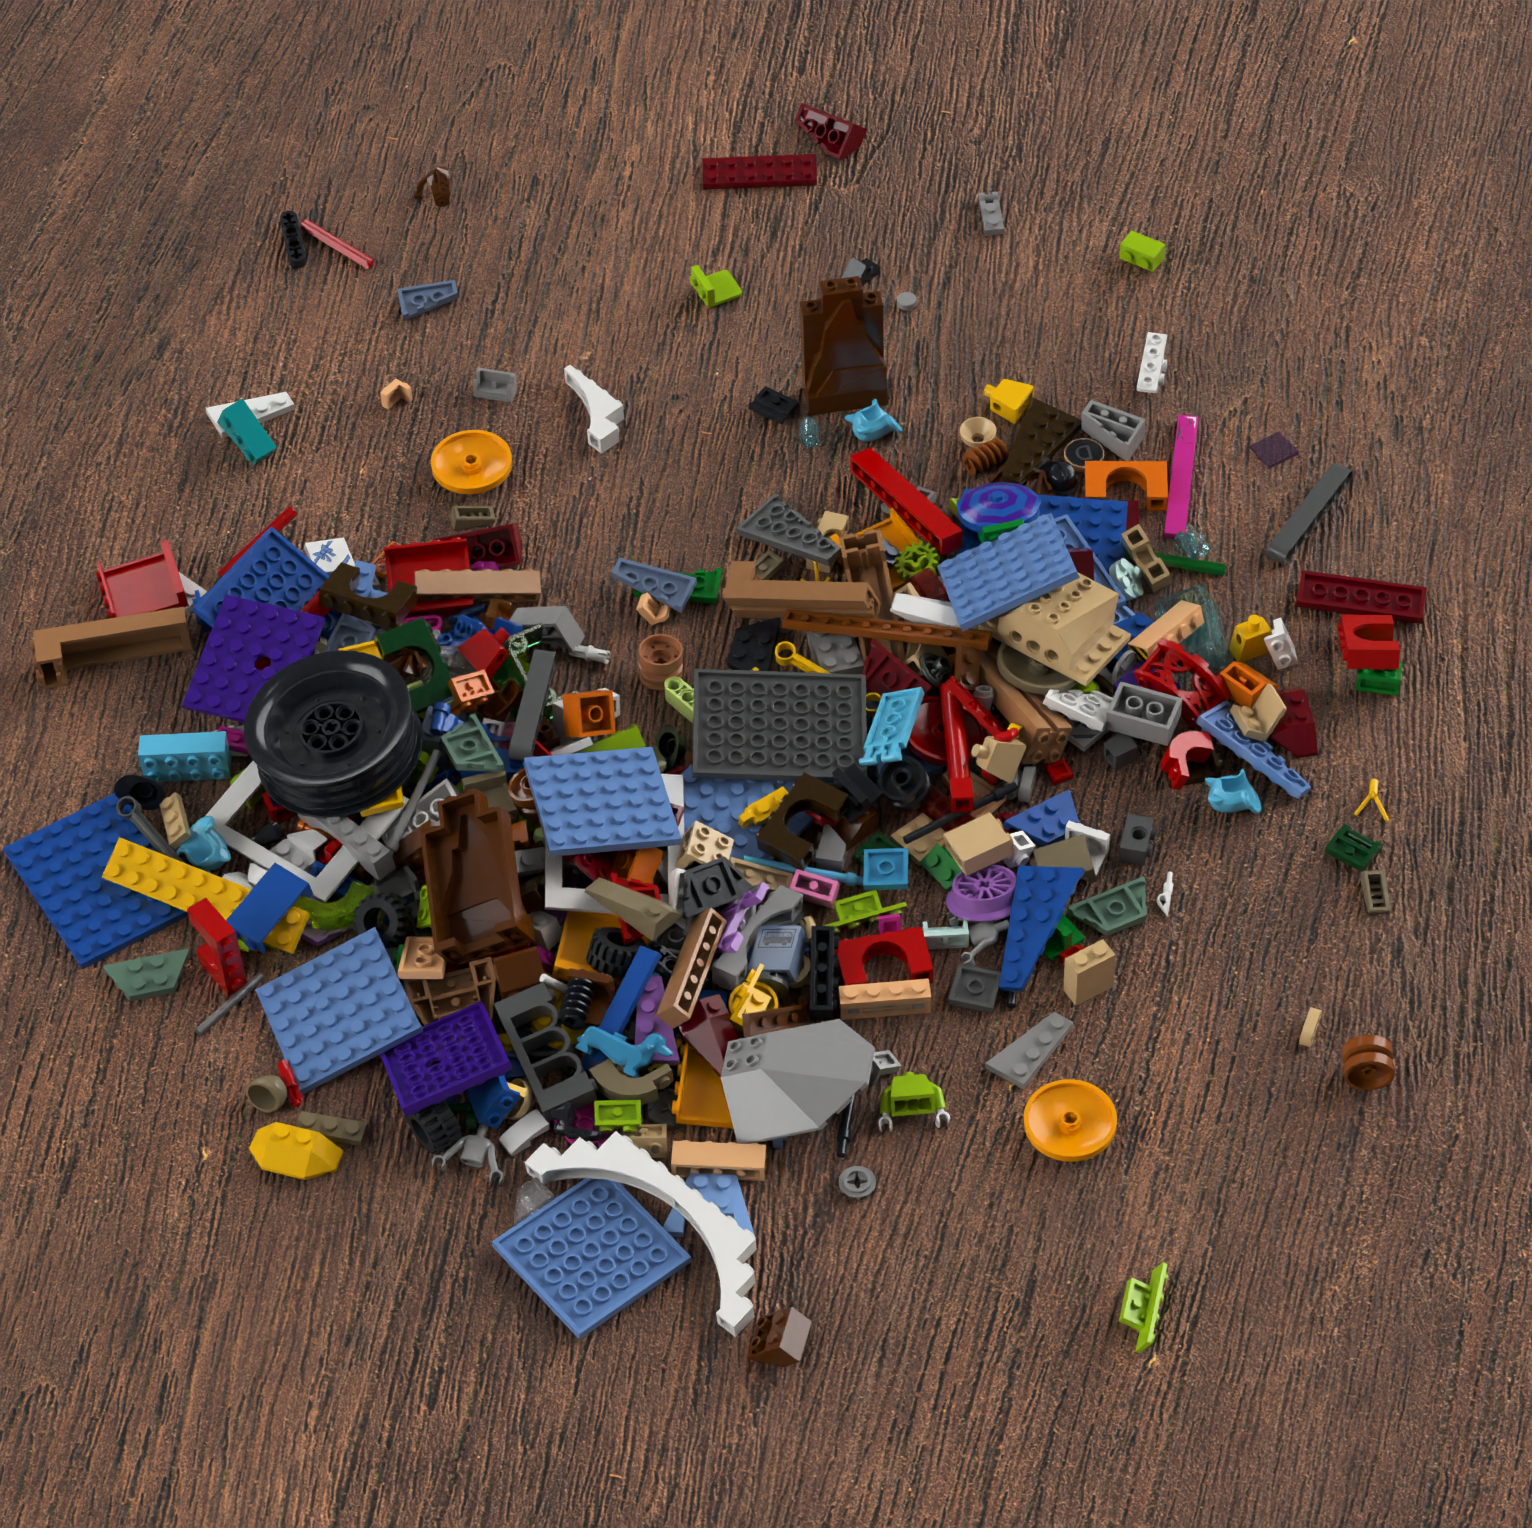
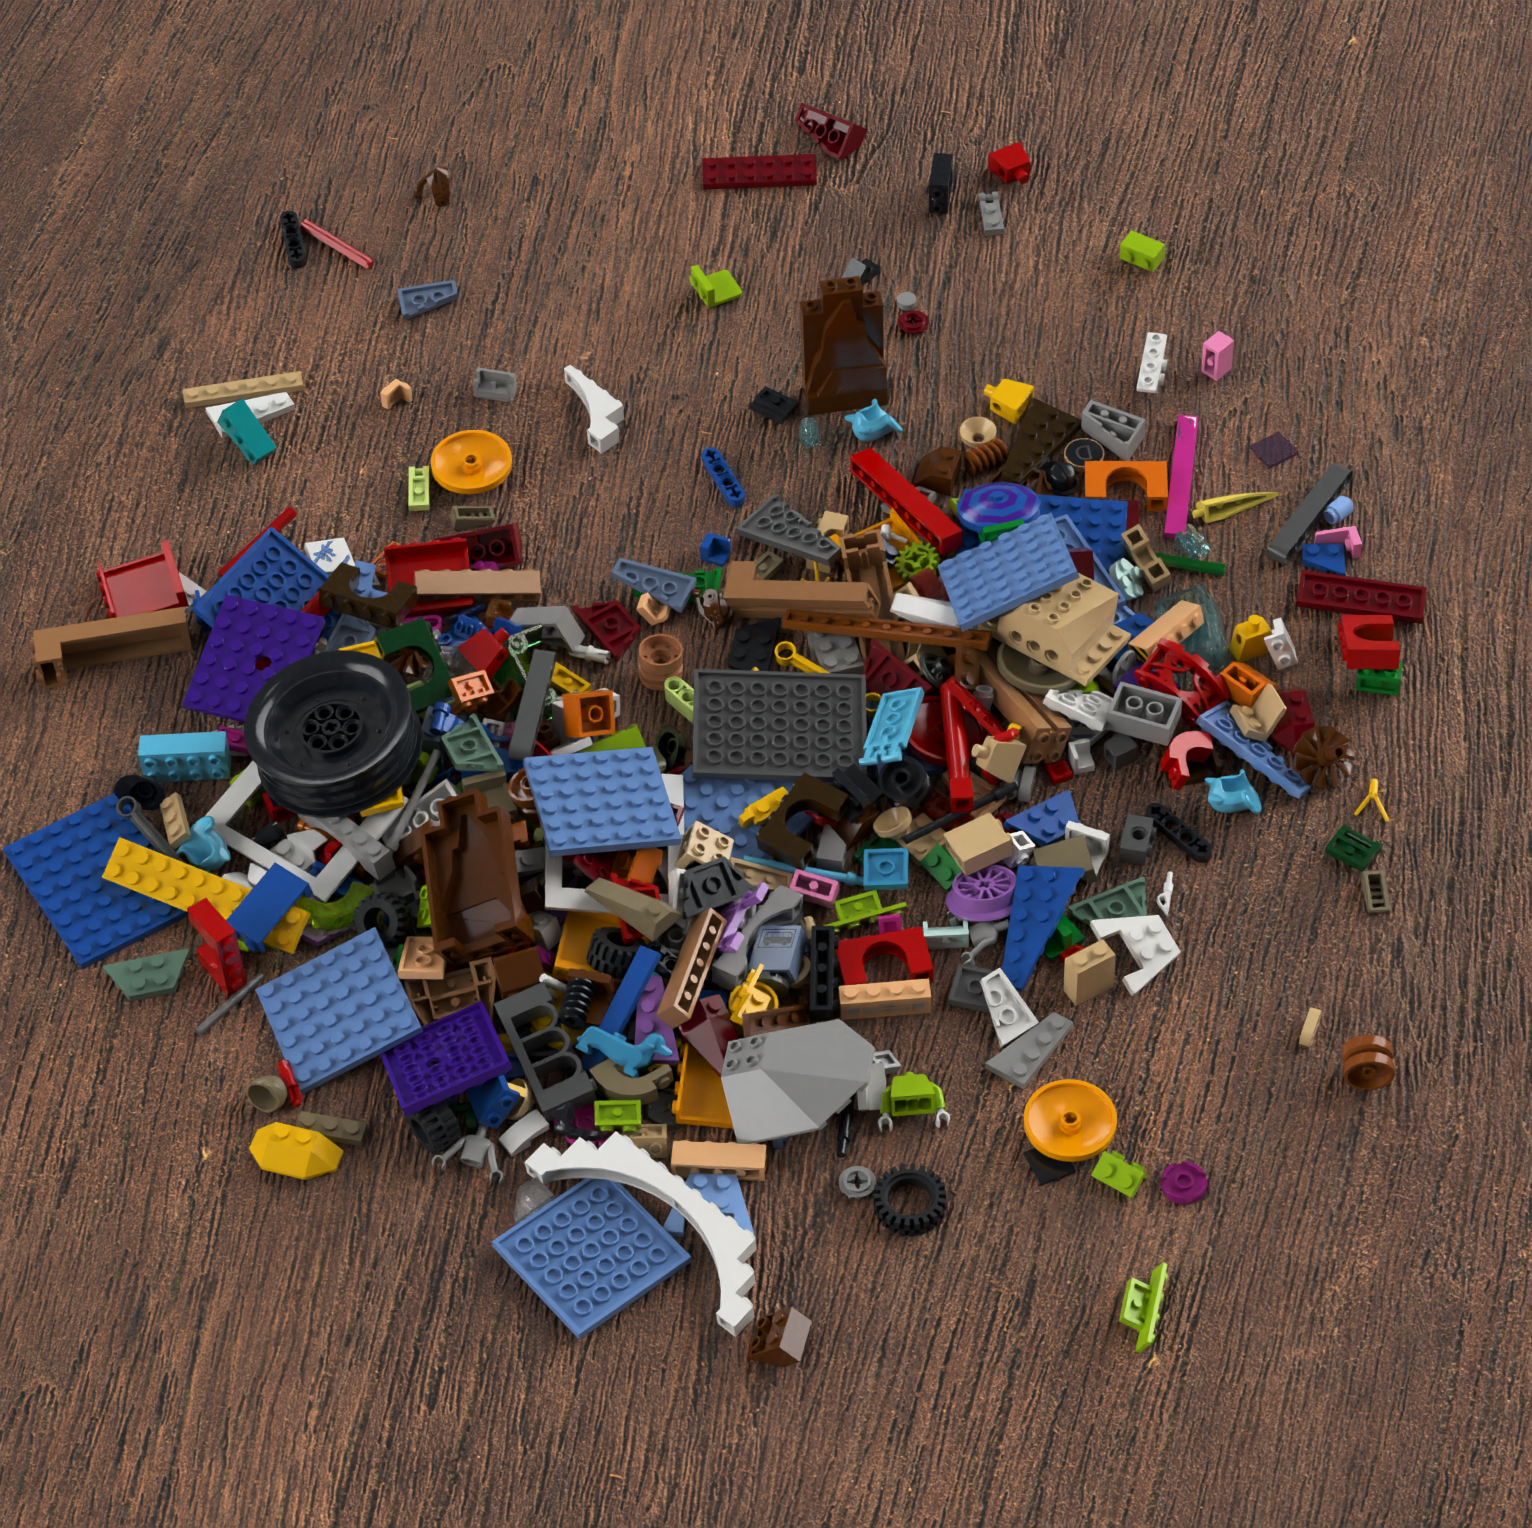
none -> tan plate [183,371,304,408]
none -> yellowish green plate [408,466,430,511]
none -> yellow plate [550,662,592,694]
none -> dark red wing [572,600,641,662]
none -> reddish brown helmet [691,588,734,629]
none -> blue panel [700,532,731,566]
none -> blue beam [702,447,745,507]
none -> white panel [857,1063,886,1111]
none -> tan piece [873,806,912,840]
none -> black tyre [873,1164,946,1237]
none -> white hand [881,524,908,543]
none -> dark red gear [898,310,929,336]
none -> reddish brown slope [912,447,962,496]
none -> black window [929,153,953,214]
none -> white wing [980,968,1039,1048]
none -> red torso [988,142,1030,184]
none -> black piece [1023,1148,1076,1186]
none -> white panel [1068,738,1095,775]
none -> white wing [1090,915,1181,997]
none -> lime bracket [1091,1150,1149,1198]
none -> black beam [1146,803,1212,863]
none -> magenta tile [1161,1161,1207,1205]
none -> light yellow piece [1192,492,1279,523]
none -> bright pink brick [1201,331,1234,381]
none -> reddish brown piece [1292,726,1355,789]
none -> blue wing [1301,544,1346,576]
none -> bright pink bracket [1314,526,1362,559]
none -> light blue brick [1323,496,1354,524]

